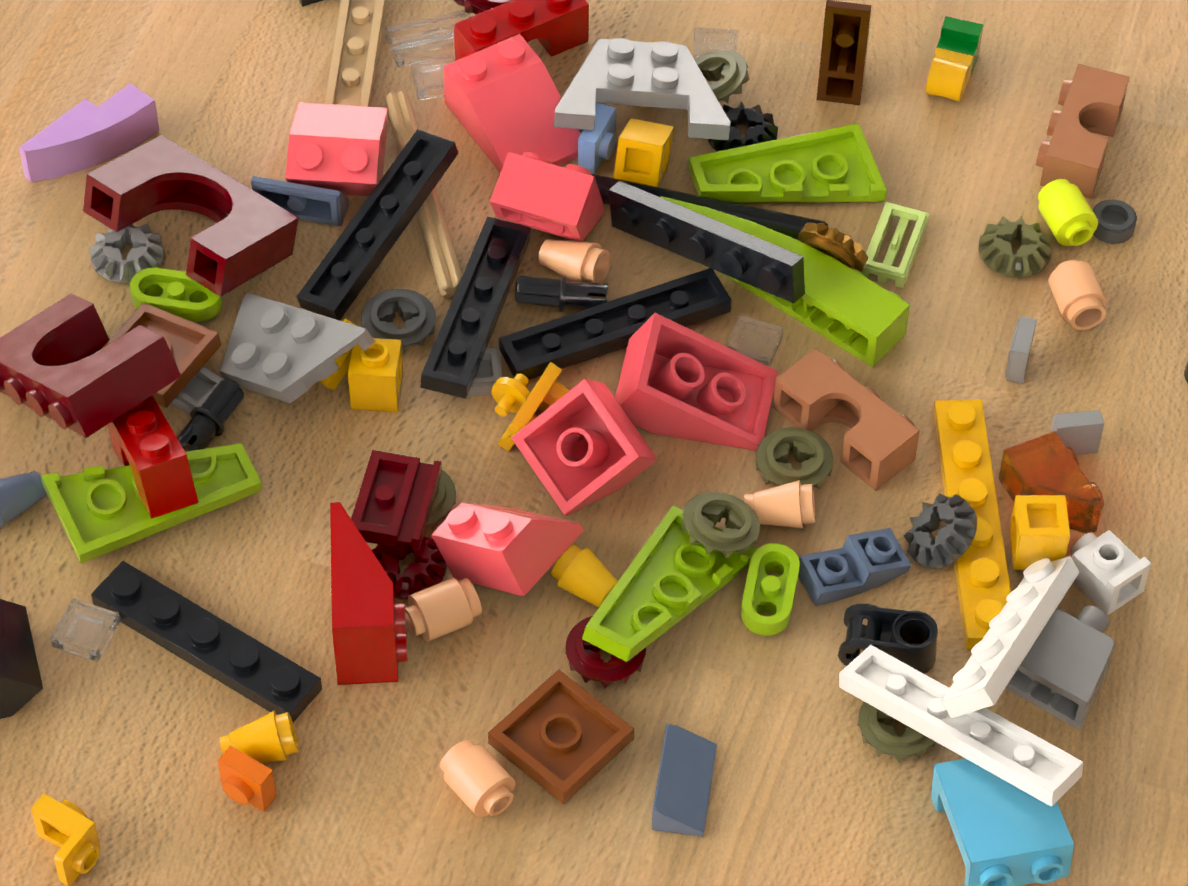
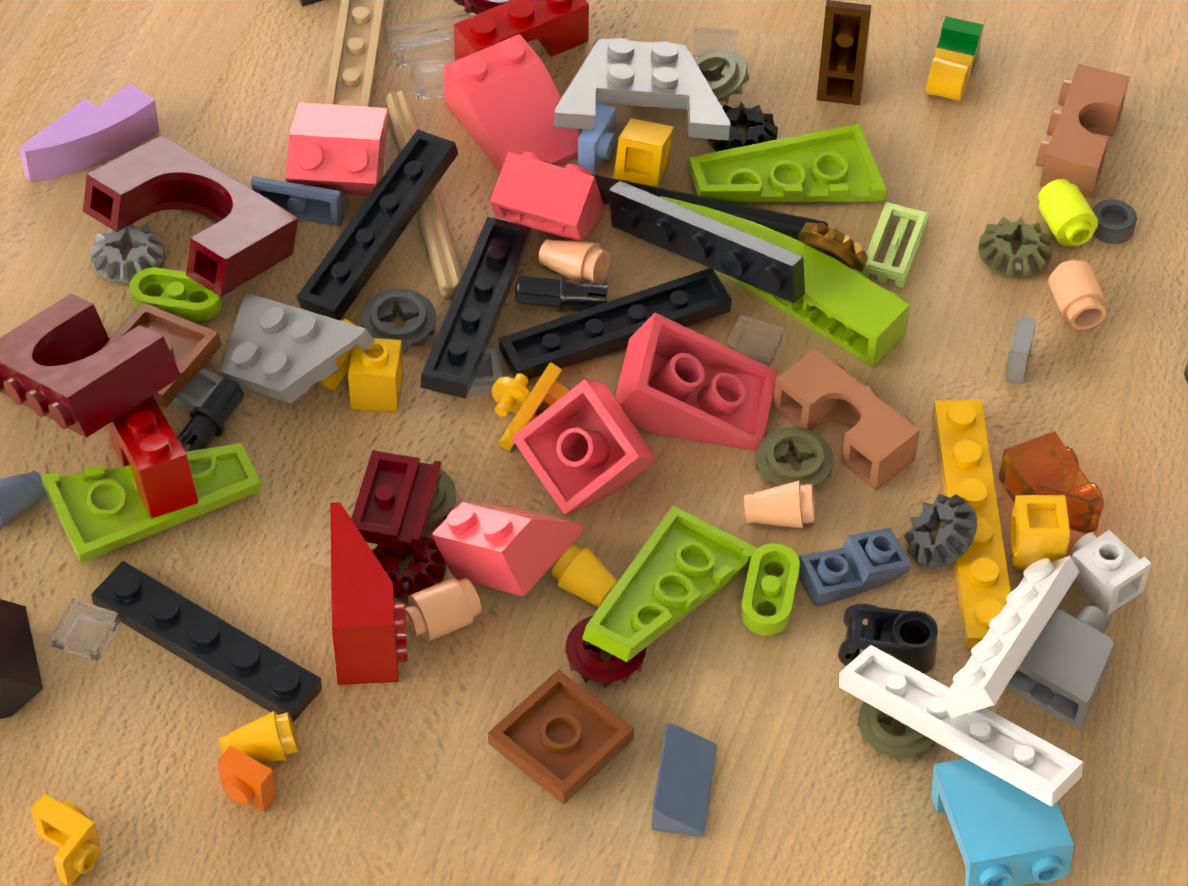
light nougat brick [440,740,515,817] -> none
olive gear [681,492,760,559] -> none
light grey tile [1047,410,1104,457] -> none

